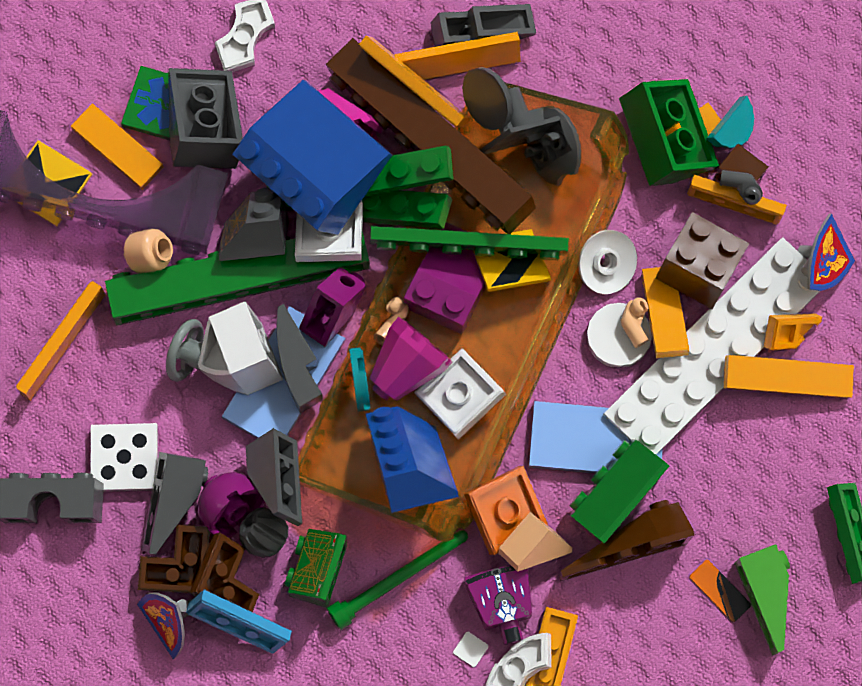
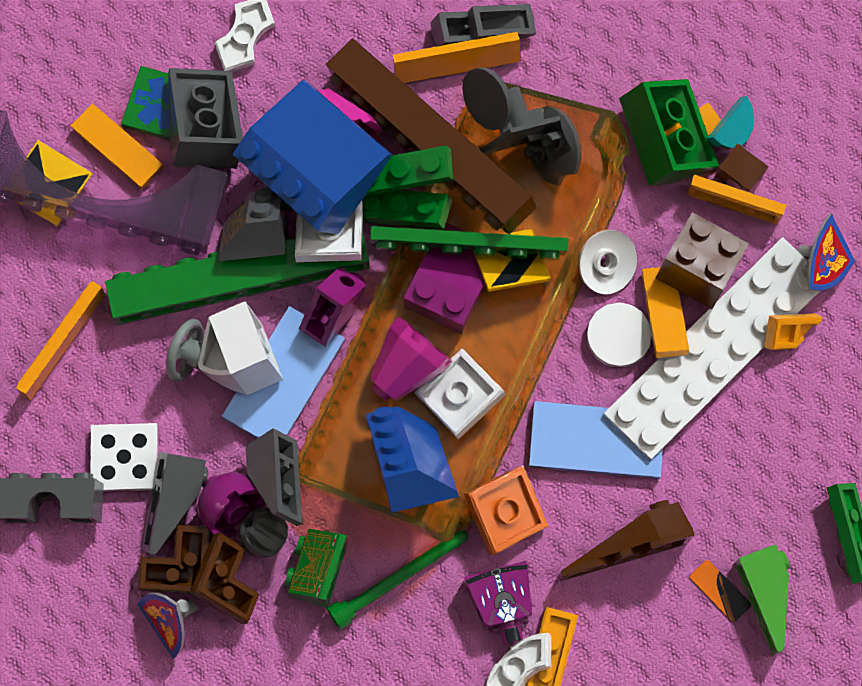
light nougat head [124,229,173,273] -> none
dark azure tile [186,590,292,654] -> none
dark grey slope [277,304,323,413] -> none
teal tile [349,347,371,412] -> none
light orange tile [359,35,470,128] -> none
light nougat arm [374,297,409,346] -> none
white sticker [453,632,488,667] -> none
light nougat slope [498,512,573,571] -> none
green slope [569,439,670,543] -> none
light nougat arm [621,298,649,348] -> none
dark grey arm [720,170,763,205] -> none
light orange tile [724,355,854,398] -> none

